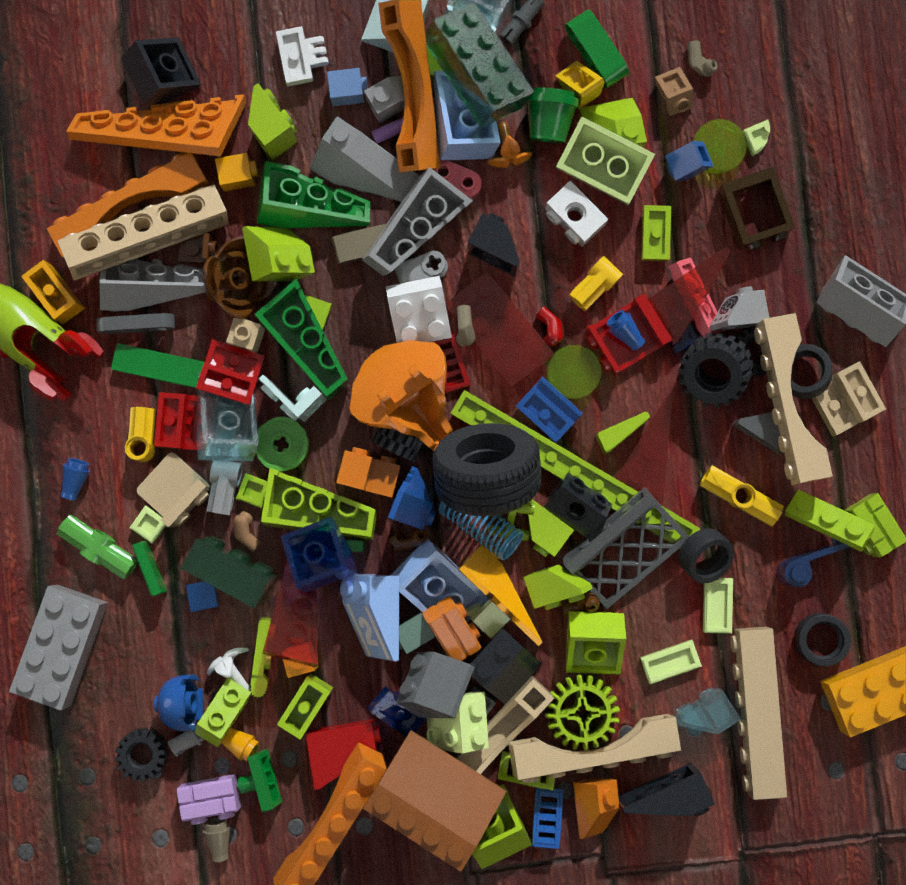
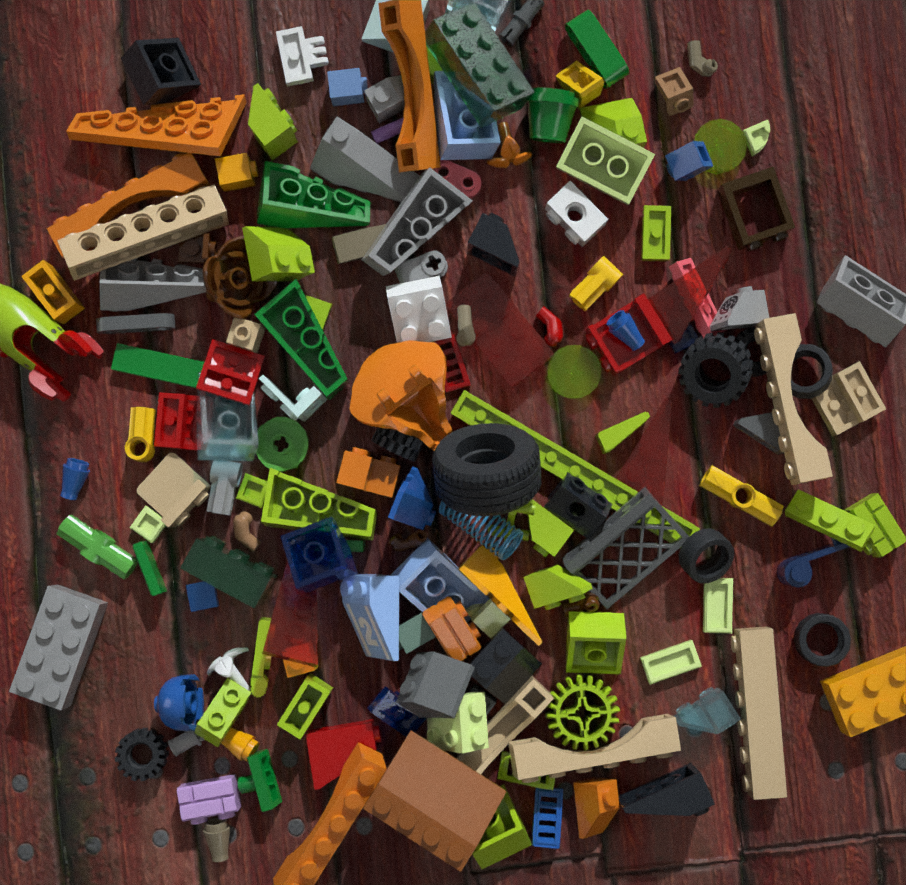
blue plate [516,377,583,442] -> none

